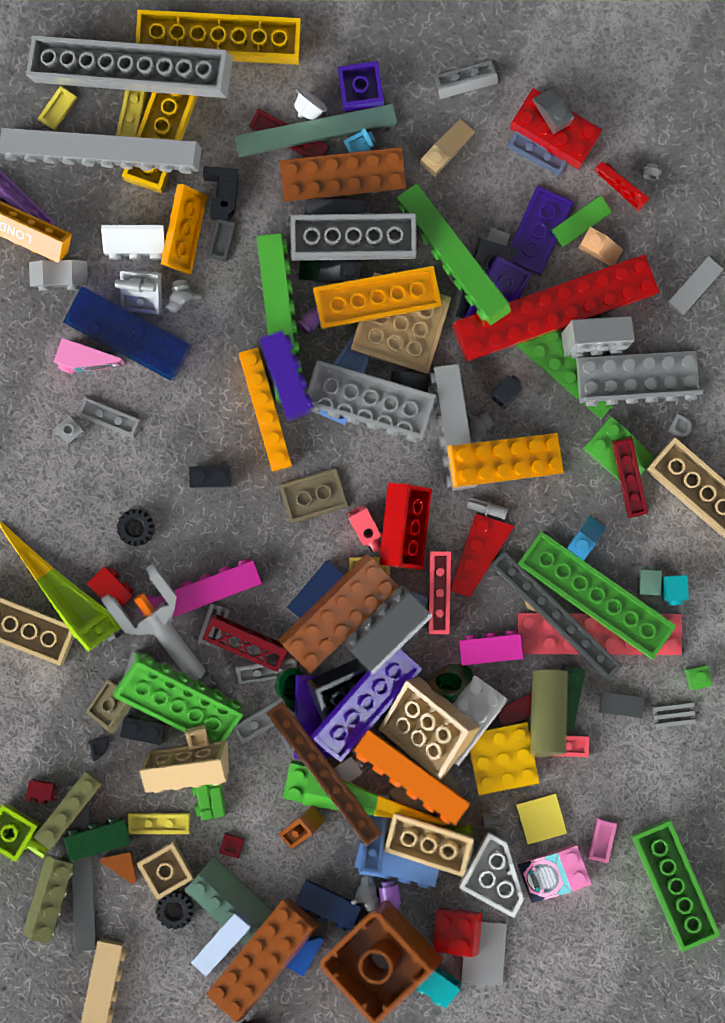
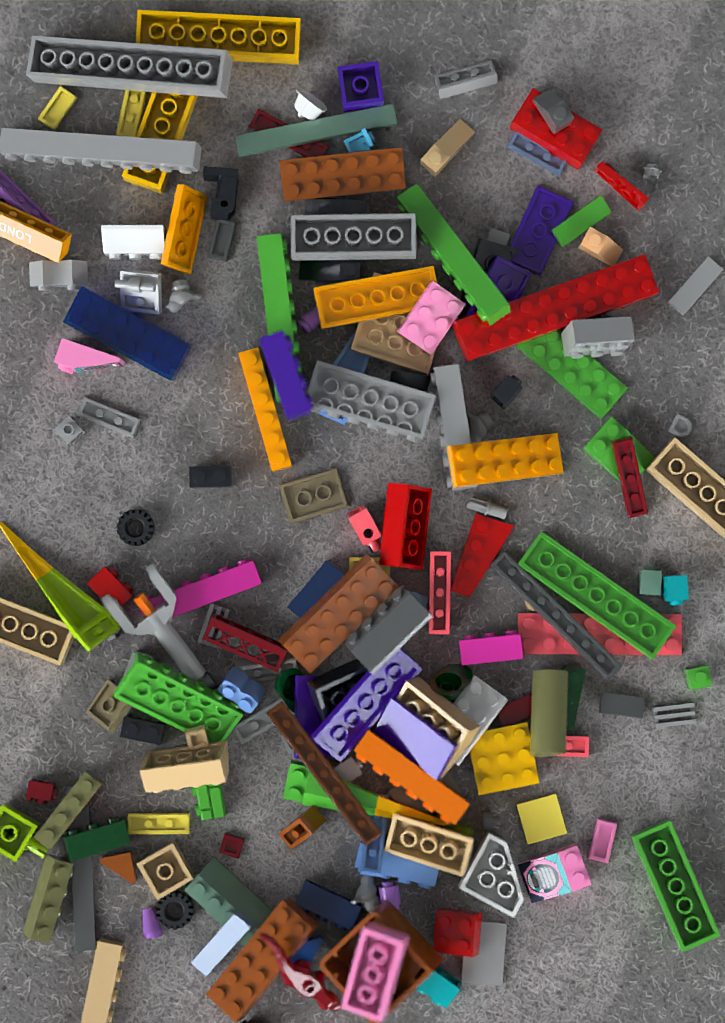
black tile [88,736,109,761] -> none
dark azure slope [566,516,606,560] -> none
light grey bracket [576,351,703,407] -> none
none -> medium lavender cone [142,908,163,939]
none -> medium blue brick [218,667,265,713]
none -> dark red animal [260,932,341,1011]
none -> bright pink brick [341,922,409,1022]
none -> tile [374,697,458,780]
none -> bright pink plate [397,280,466,355]

